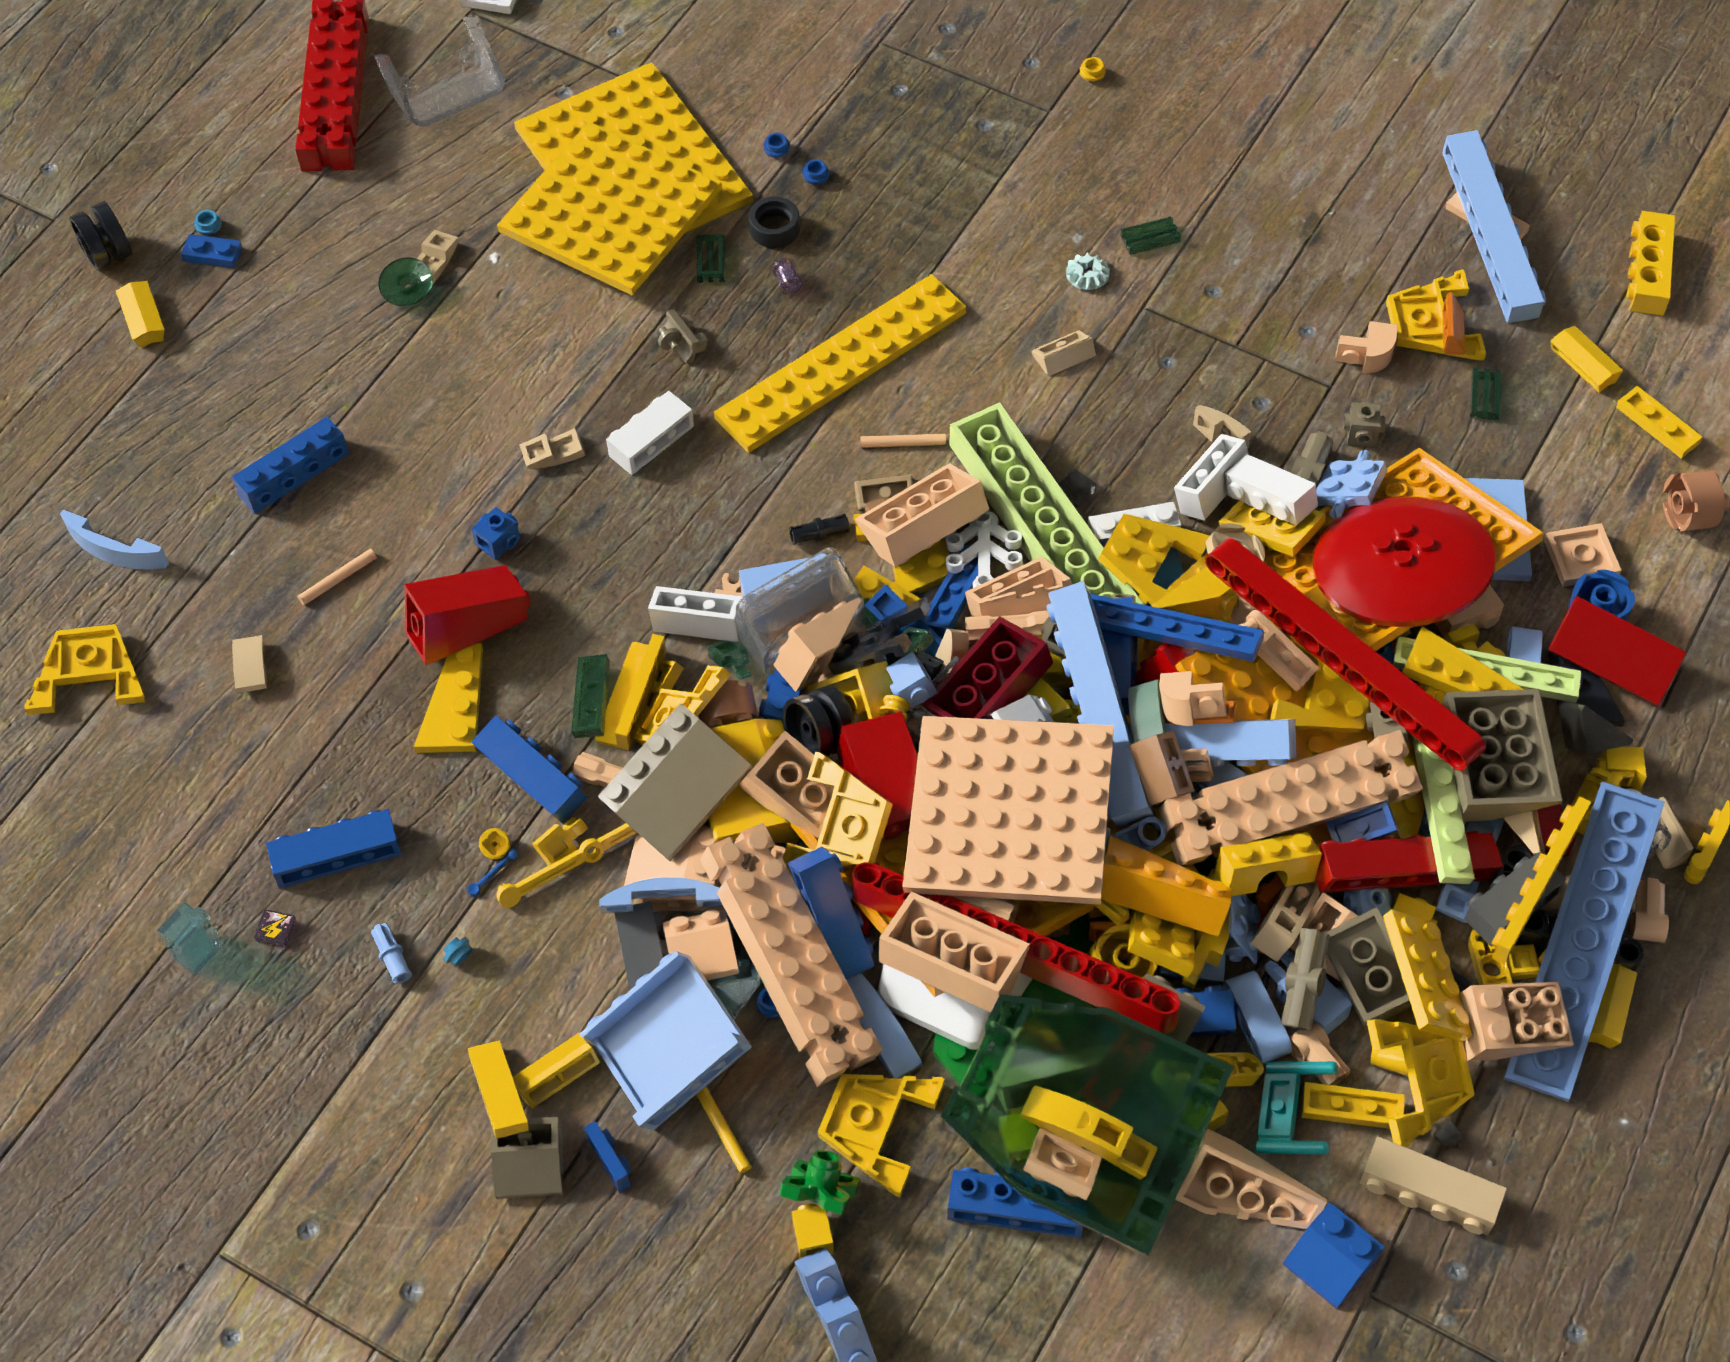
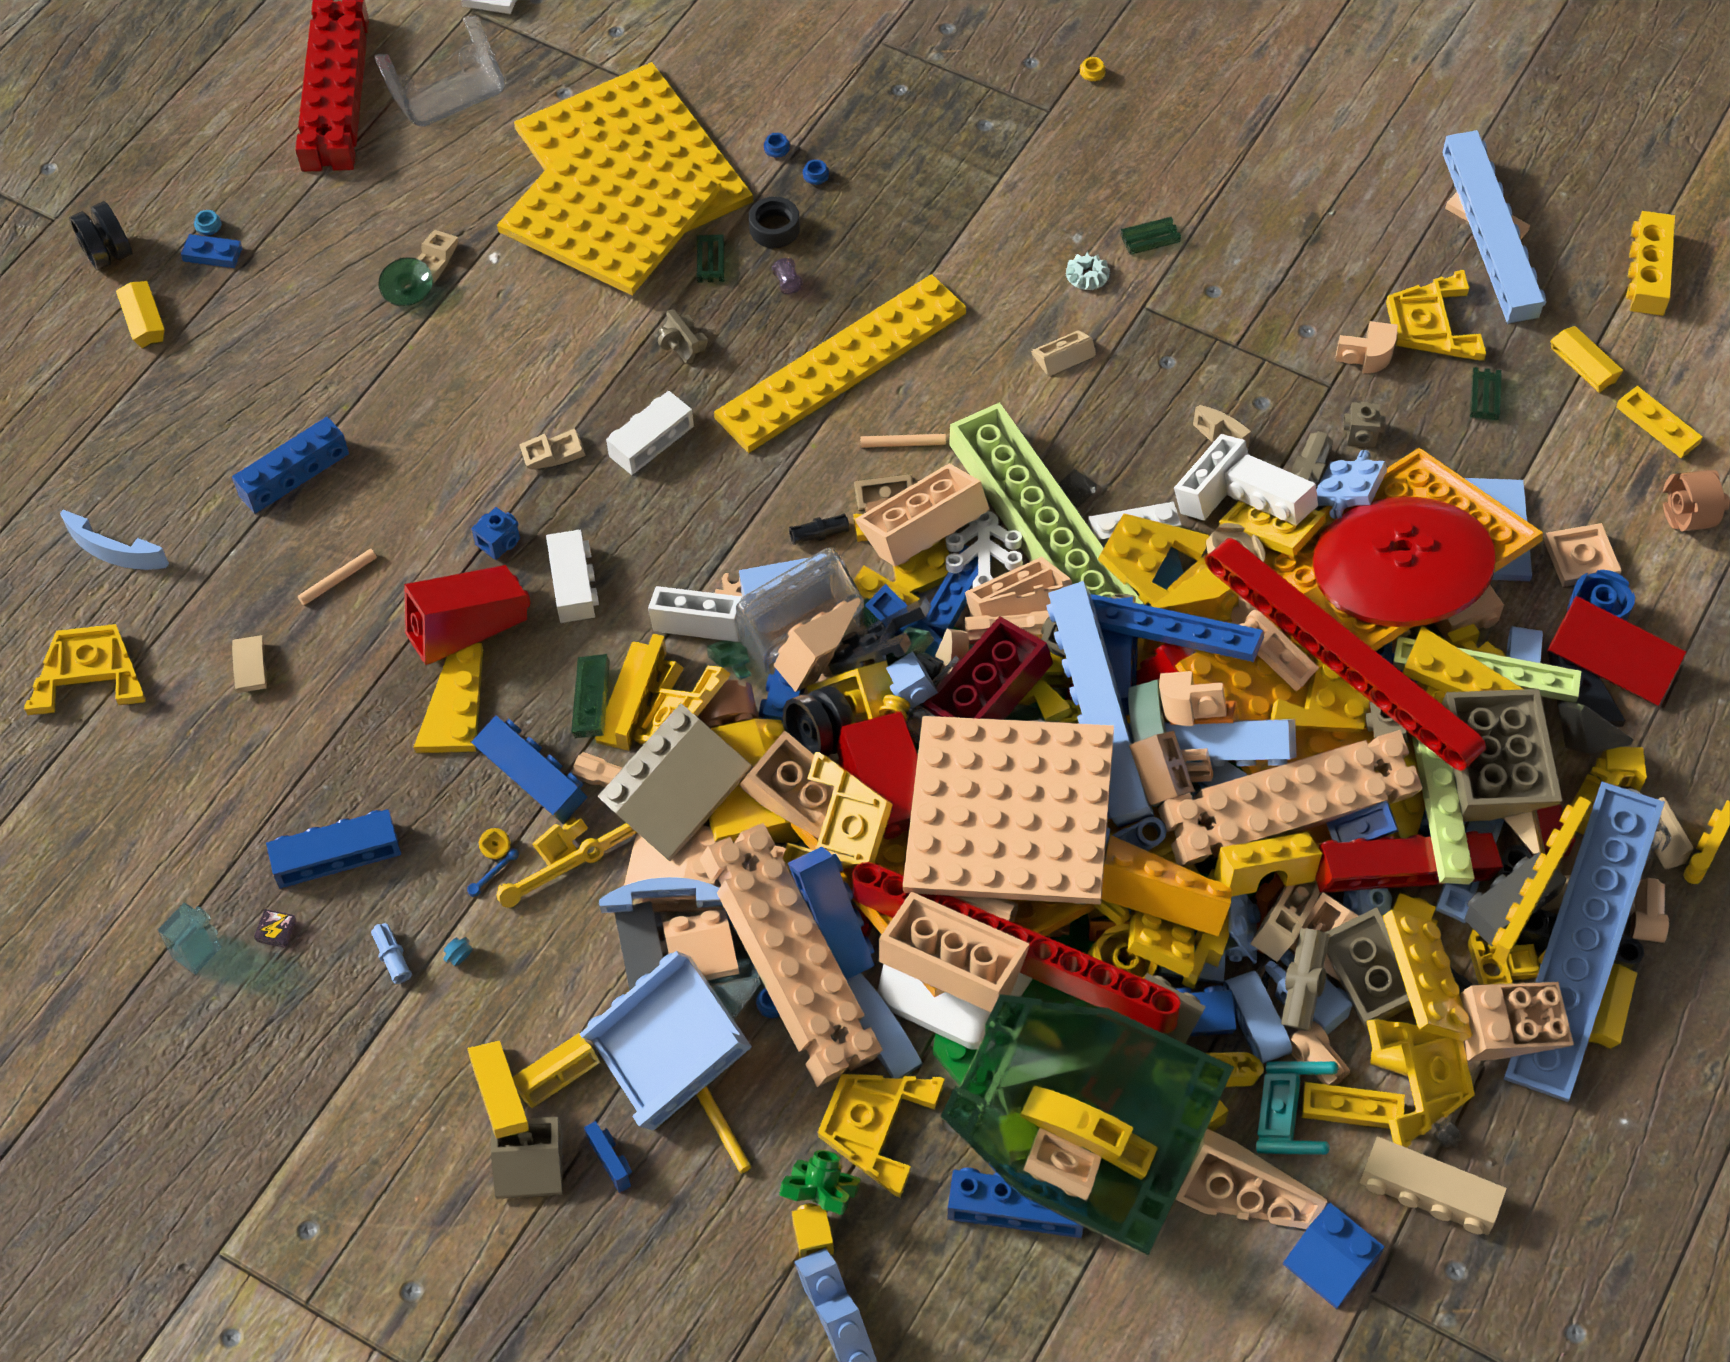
white slope [991,695,1054,722] -> none
orange slope [1442,292,1465,355] -> none
none -> white brick [546,529,599,623]

